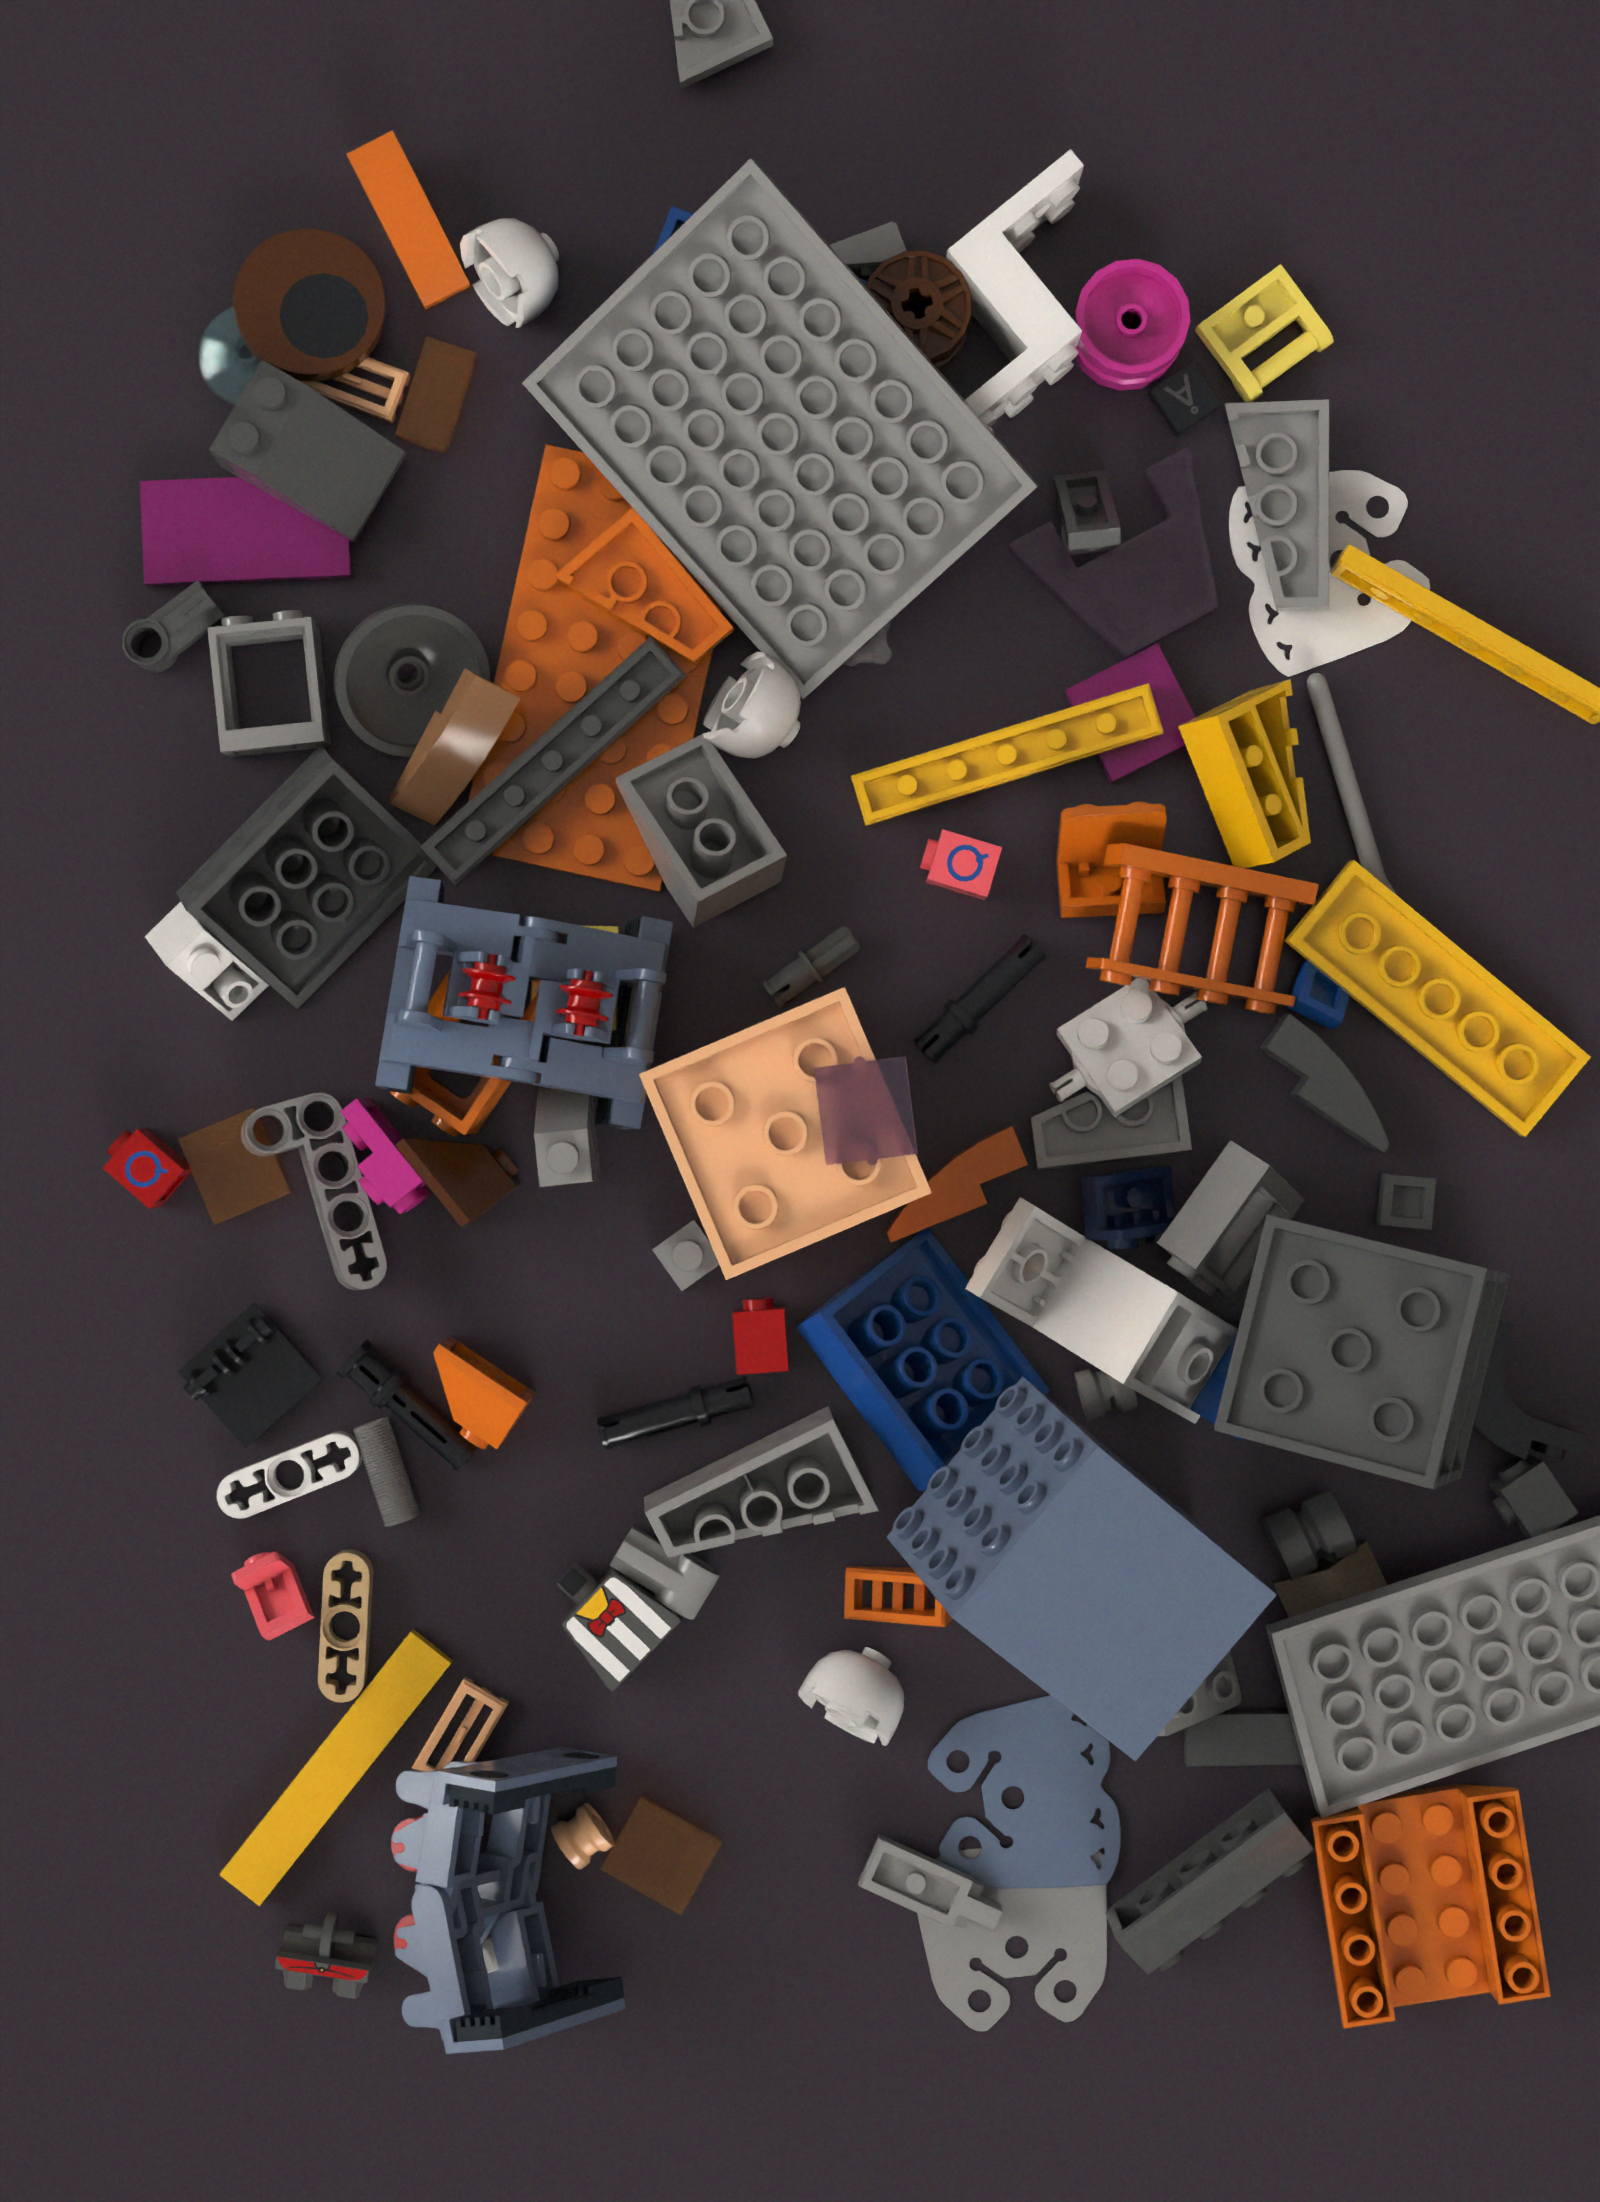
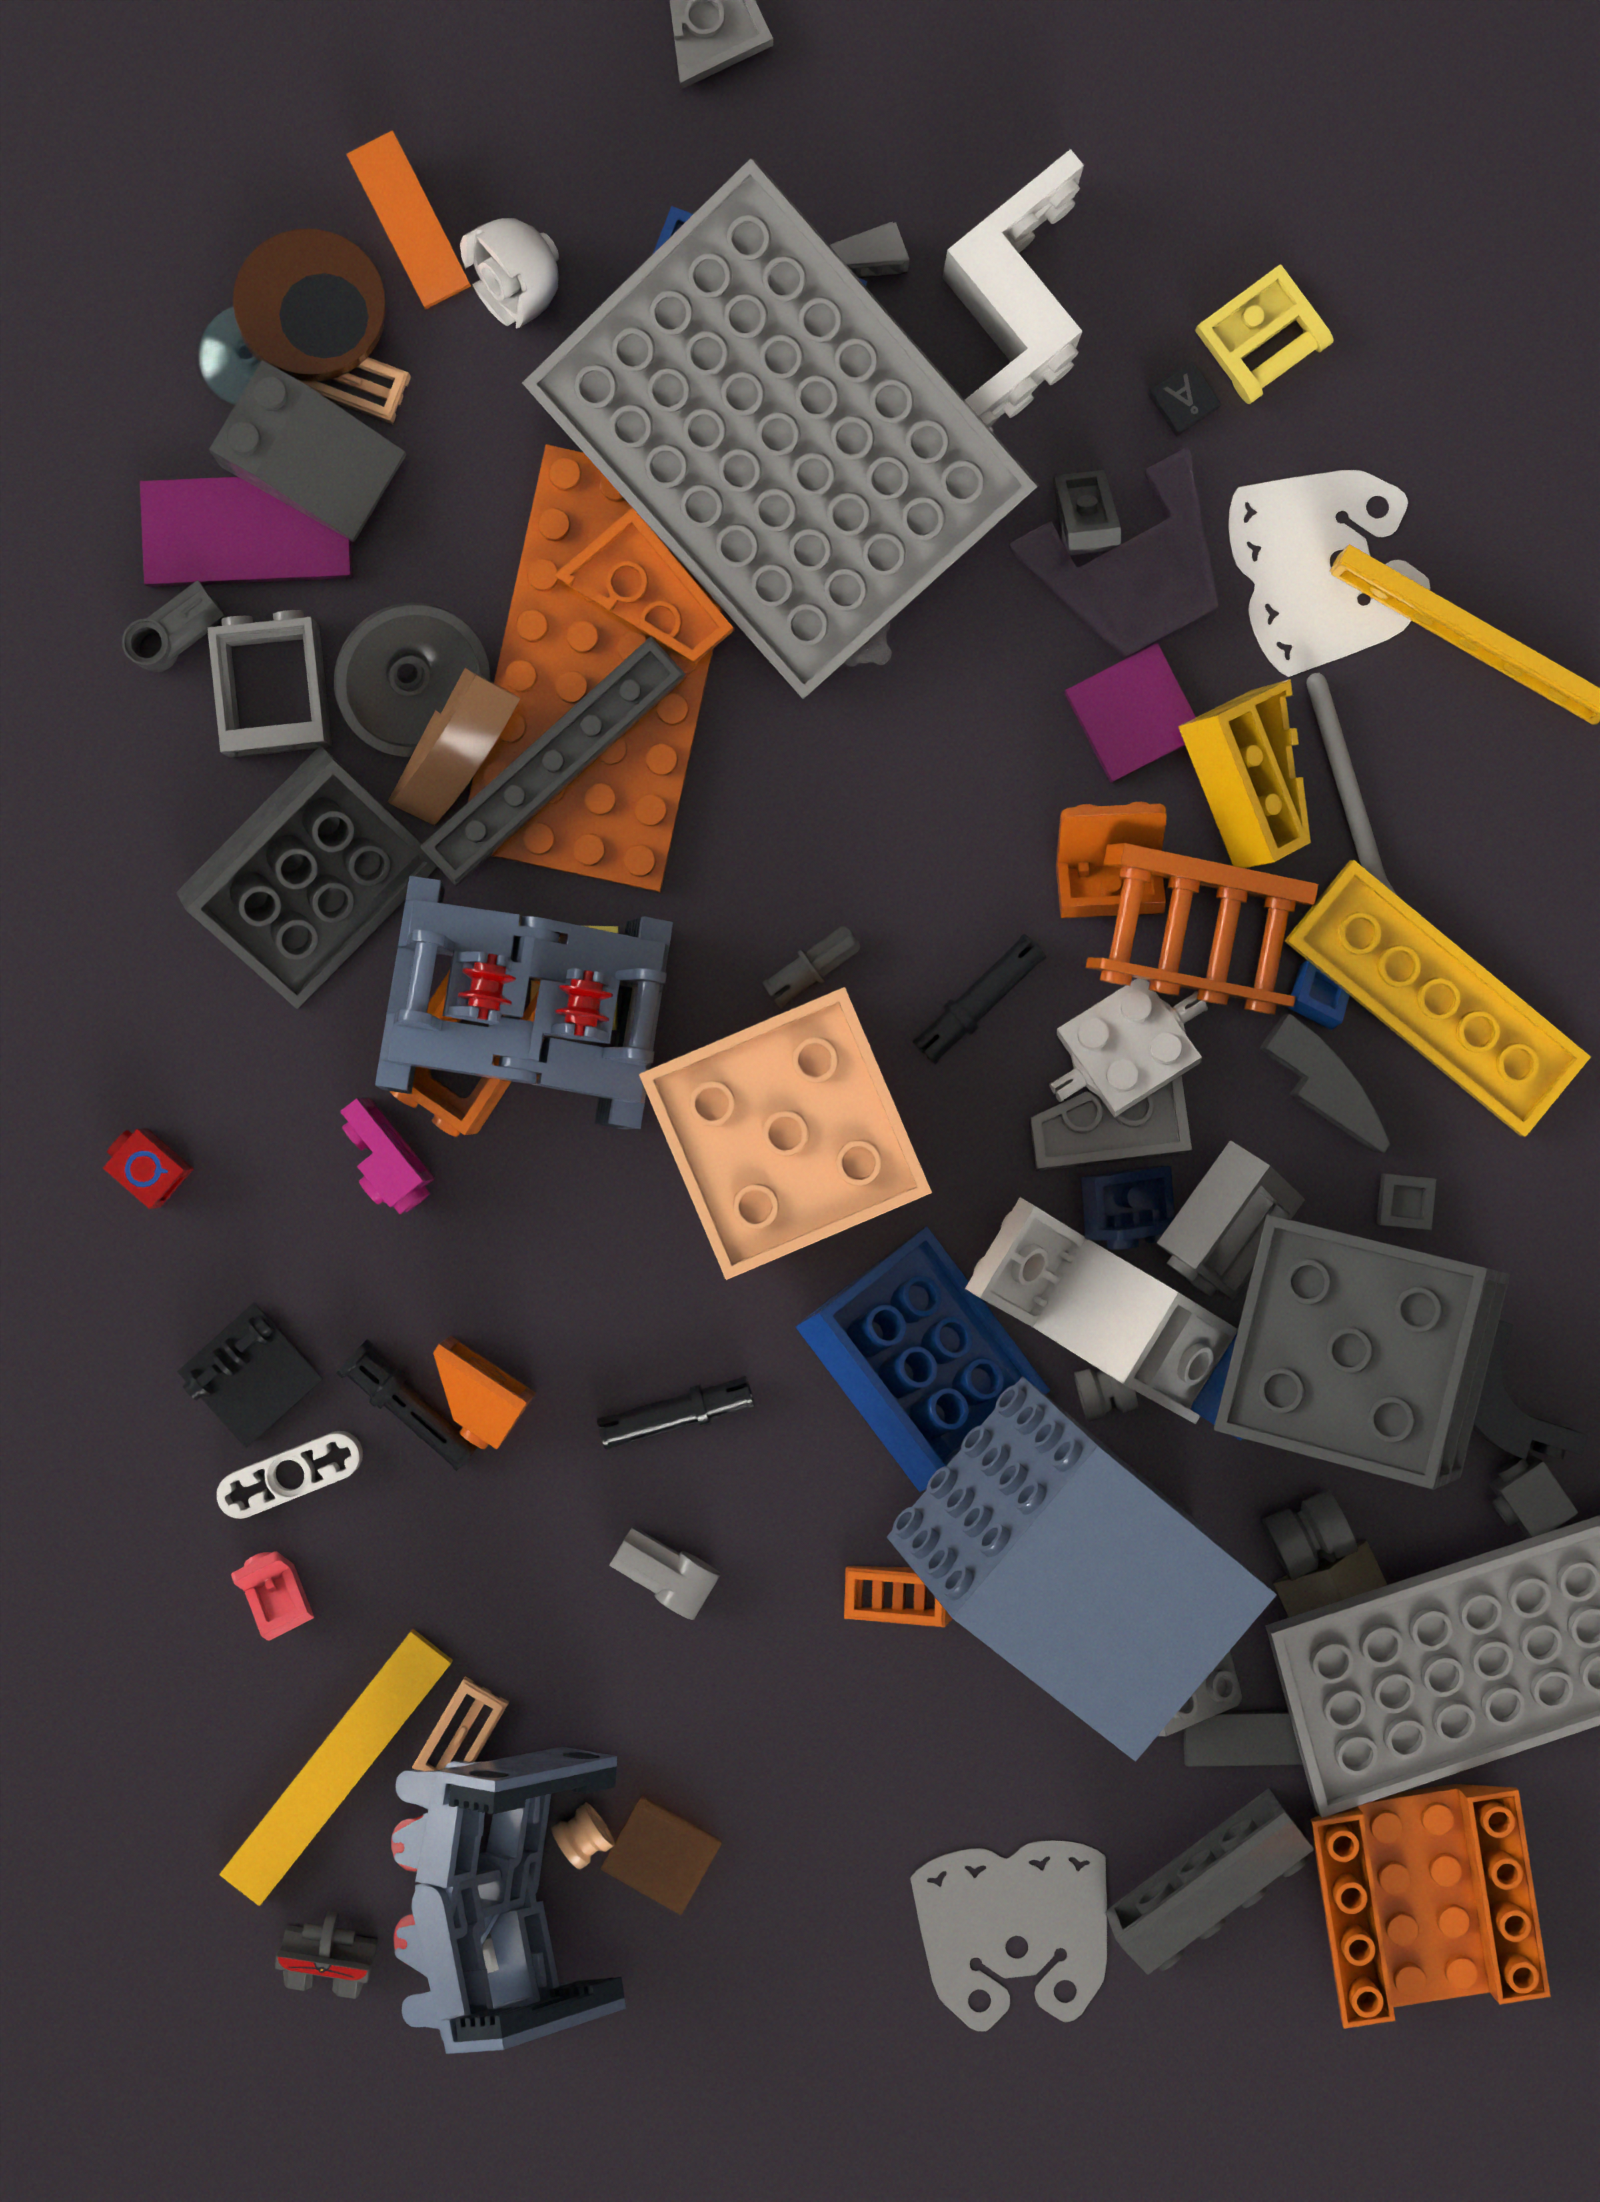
white slope [145,902,269,1021] -> none
clear orange piece [178,1107,291,1225] -> none
light grey beam [240,1092,387,1290] -> none
tan beam [318,1549,373,1703] -> none
light grey piece [353,1417,421,1527] -> none
clear orange tile [395,336,478,454] -> none
reddish brown slope [395,1137,521,1227] -> none
light grey slope [534,1086,601,1187] -> none
torso [556,1562,682,1692] -> none
light grey slope [616,733,787,928] -> none
light grey wedge [644,1406,879,1558] -> none
light grey plate [652,1219,719,1291] -> none
white cylinder [703,652,801,759] -> none
red brick [732,1297,789,1375] -> none
white cylinder [798,1647,904,1746] -> none
piece [814,1056,918,1165] -> none
yellow tile [851,683,1164,826] -> none
light grey hinge [858,1834,1003,1931] -> none
reddish brown wheel [866,251,971,373] -> none
orange slope [886,1126,1028,1242] -> none
coral brick [920,829,1002,900] -> none
sand blue piece [928,1695,1121,1889] -> none
dark pink wheel [1072,259,1191,391] -> none
light grey wing [1224,399,1329,611] -> none

